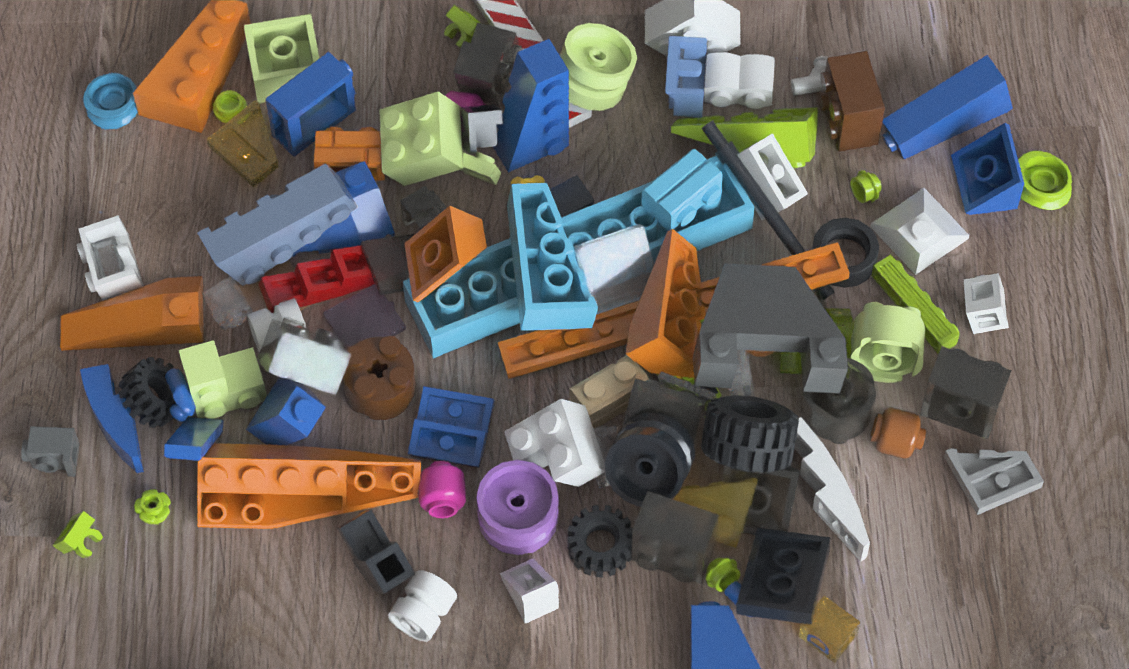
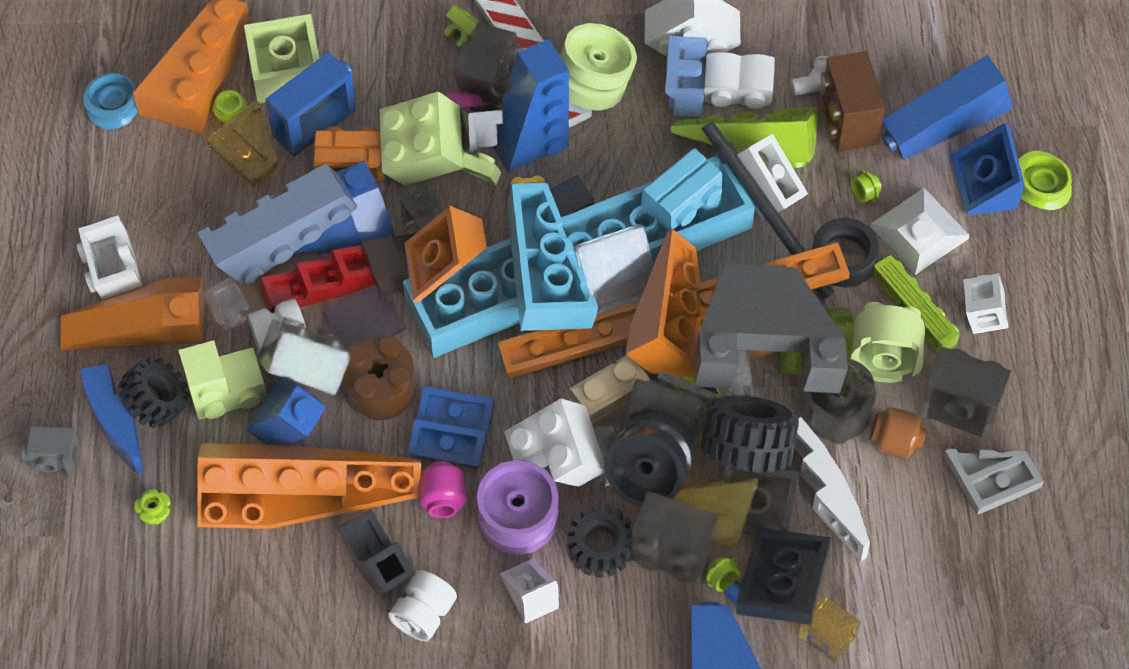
lime tile [52,511,103,558] -> none
blue tile [164,417,224,461] -> none
blue arm [165,368,196,422] -> none

